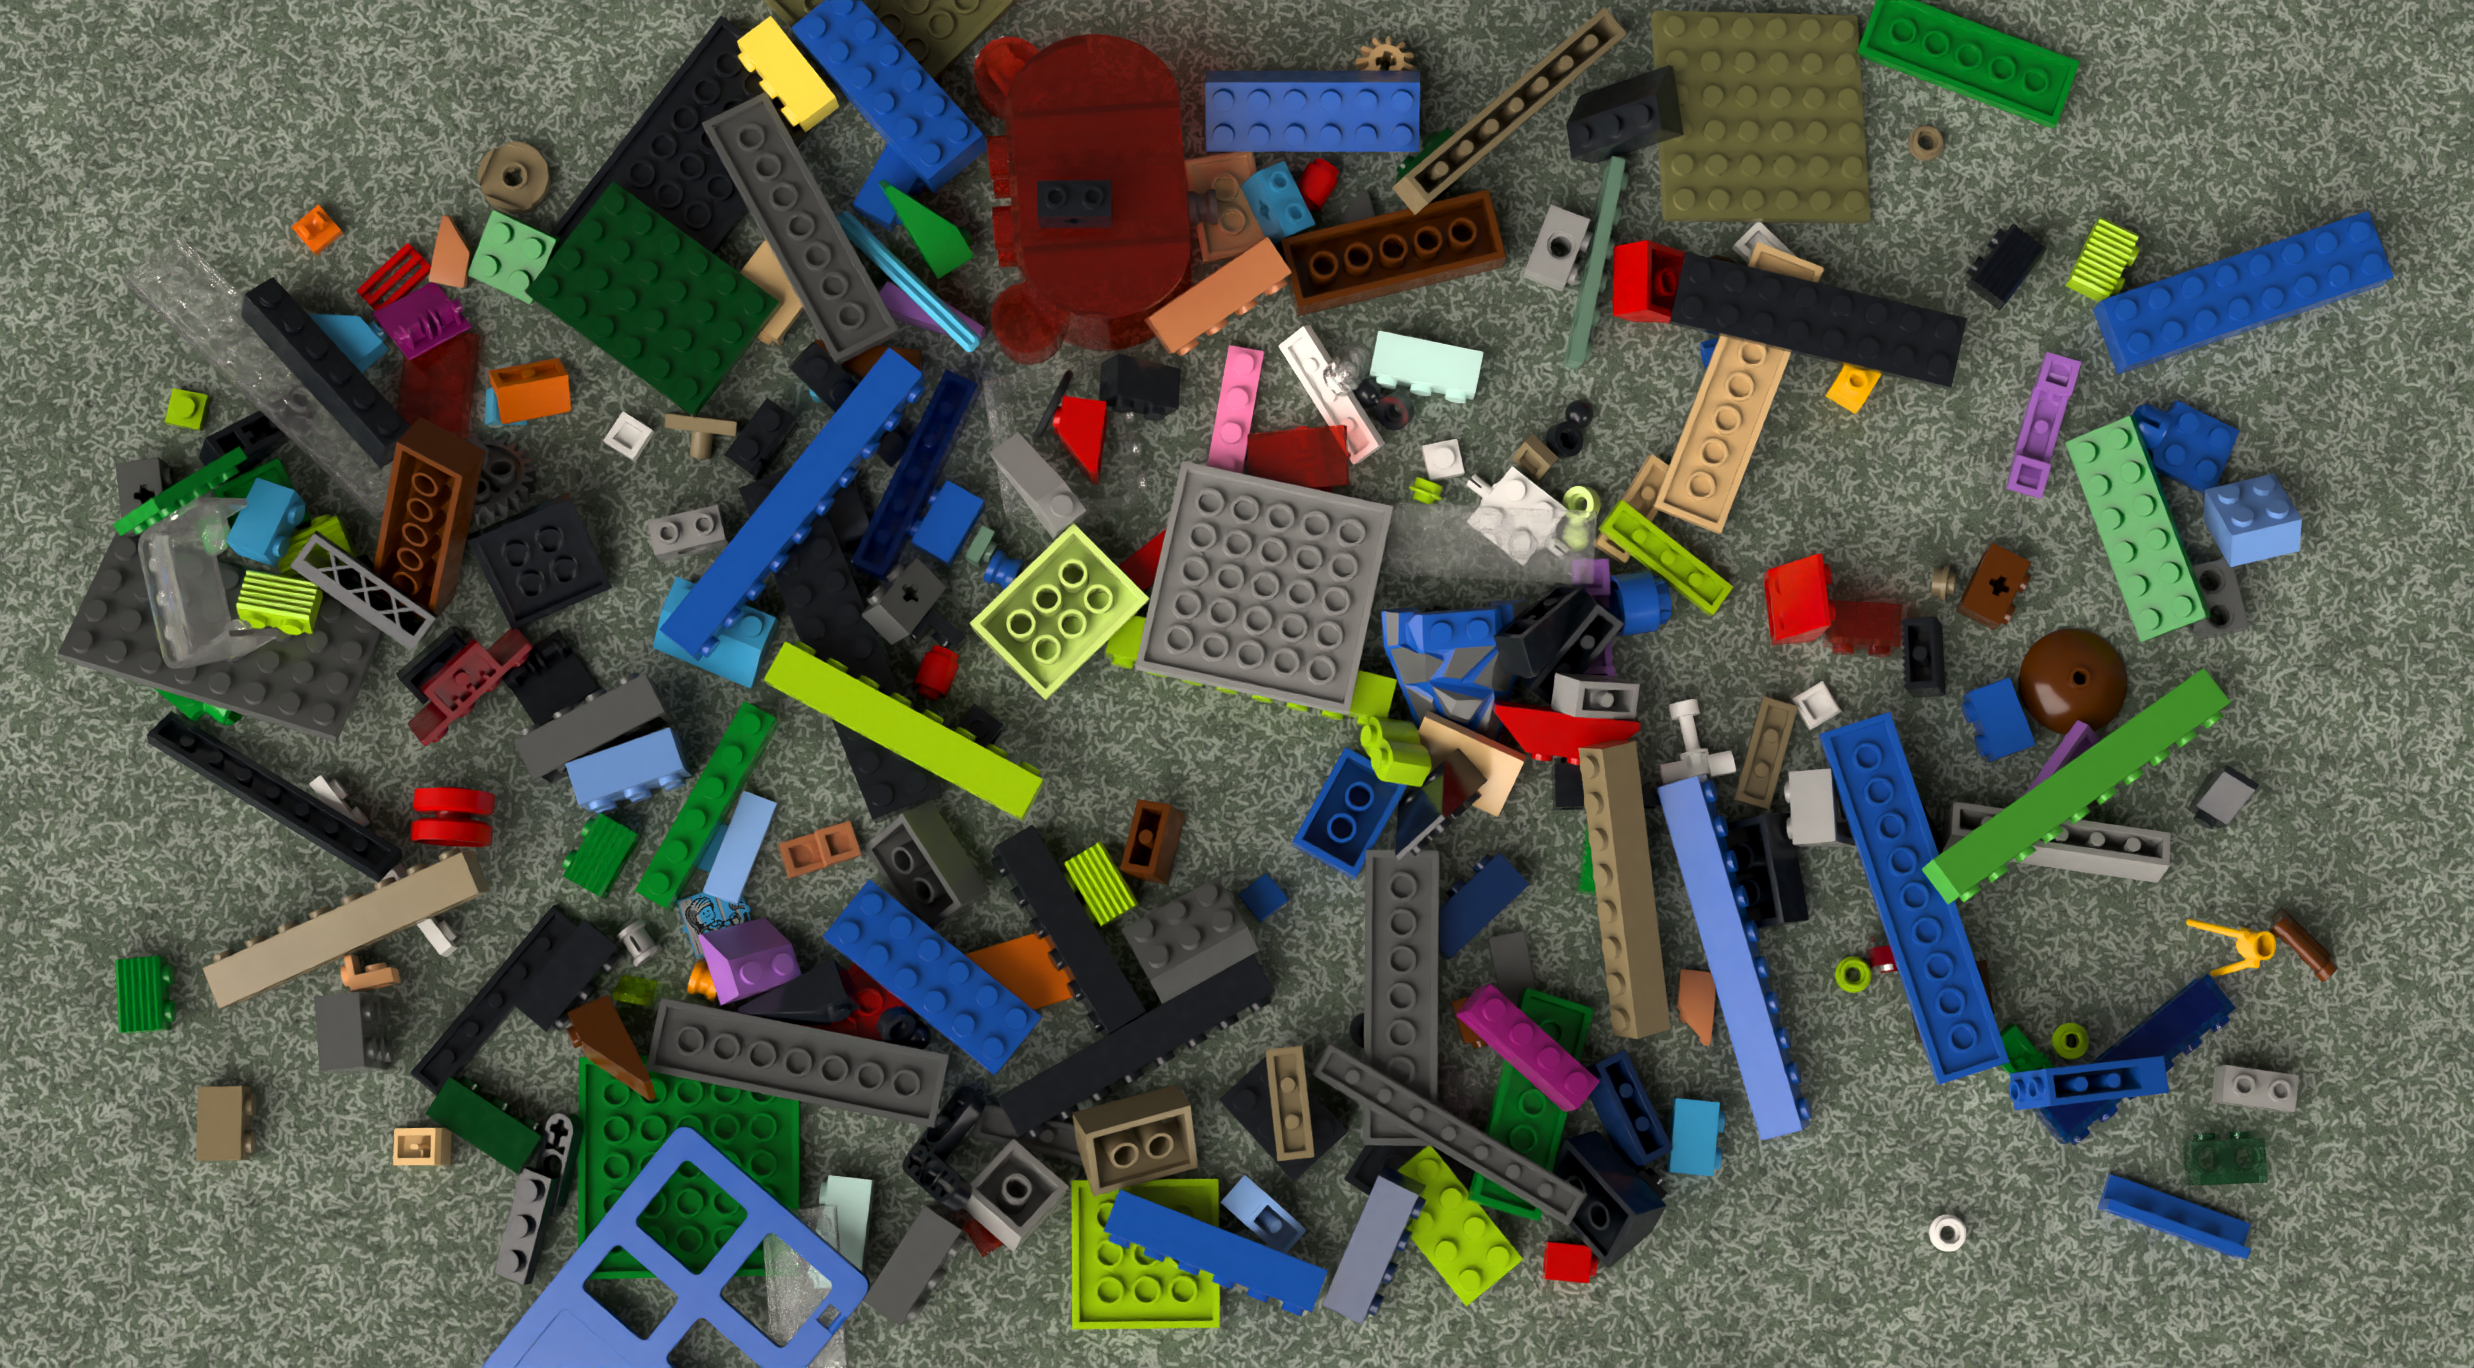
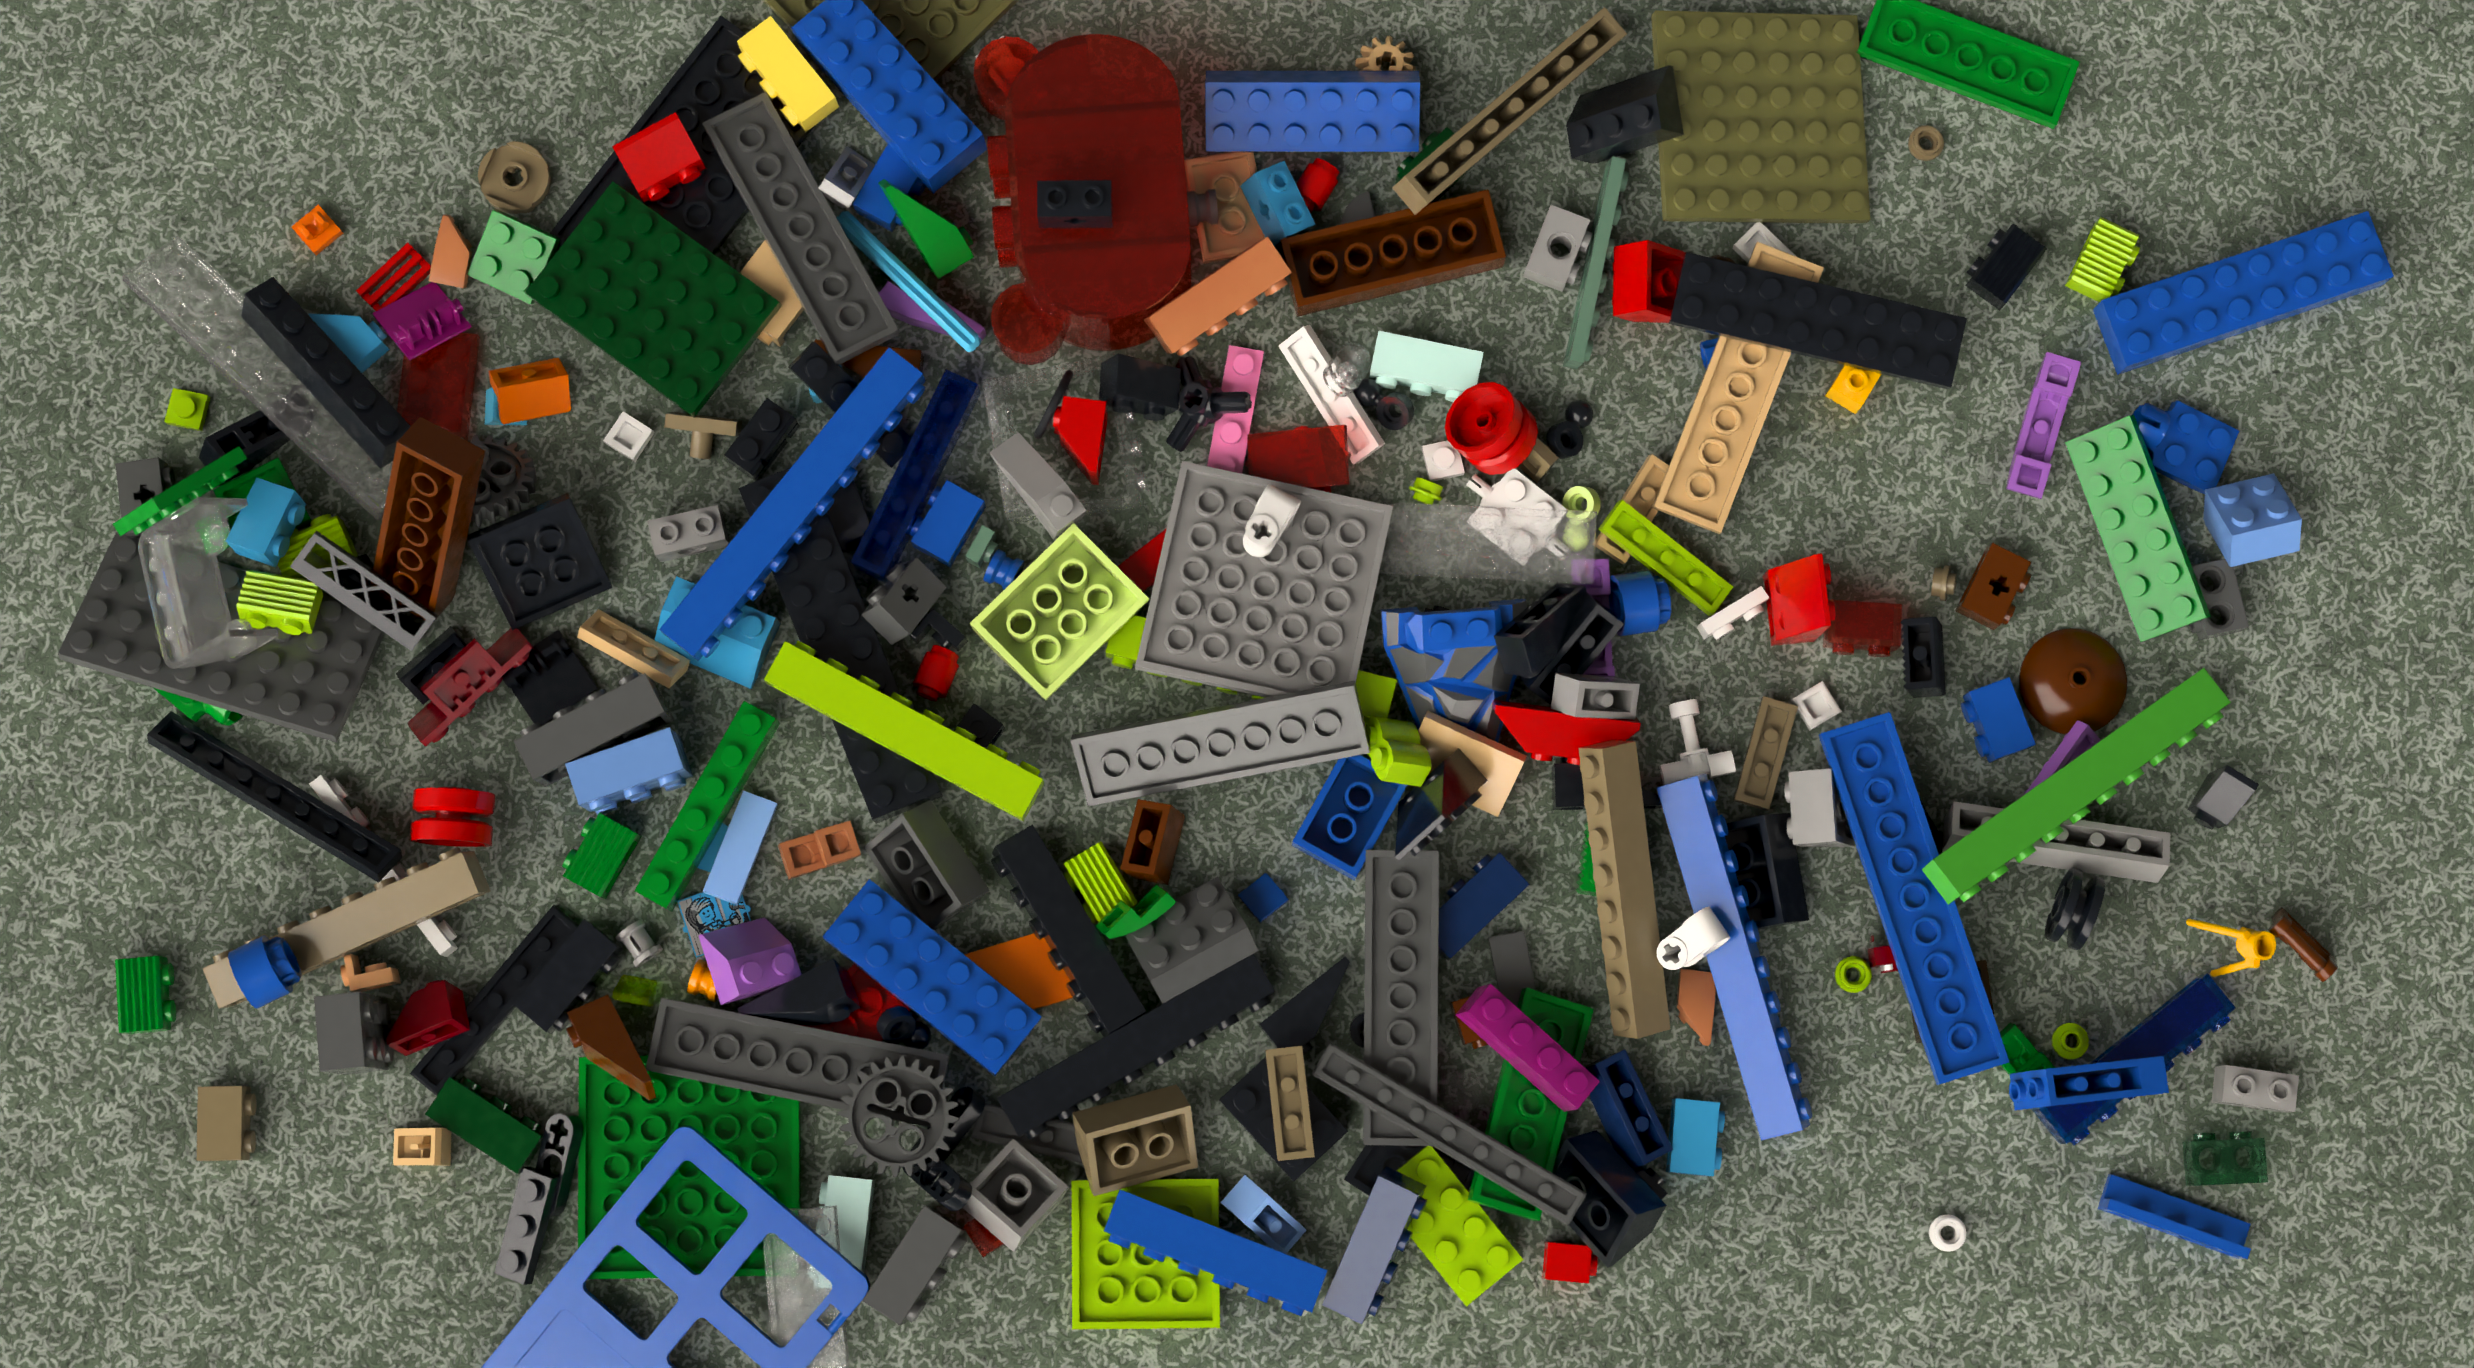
none -> blue piece [228,935,302,1009]
none -> dark red slope [386,980,470,1056]
none -> tan plate [577,609,690,688]
none -> red slope [612,112,706,202]
none -> light grey slope [818,146,876,209]
none -> dark grey gear [838,1056,960,1177]
none -> plate [1070,681,1371,806]
none -> green slope [1096,884,1176,939]
none -> black bush [1166,356,1252,452]
none -> white piece [1243,483,1301,557]
none -> black slope [1259,956,1350,1056]
none -> red wheel [1445,382,1538,475]
none -> white piece [1657,907,1730,970]
none -> white plate [1697,586,1769,640]
none -> black wheel [2044,868,2105,950]

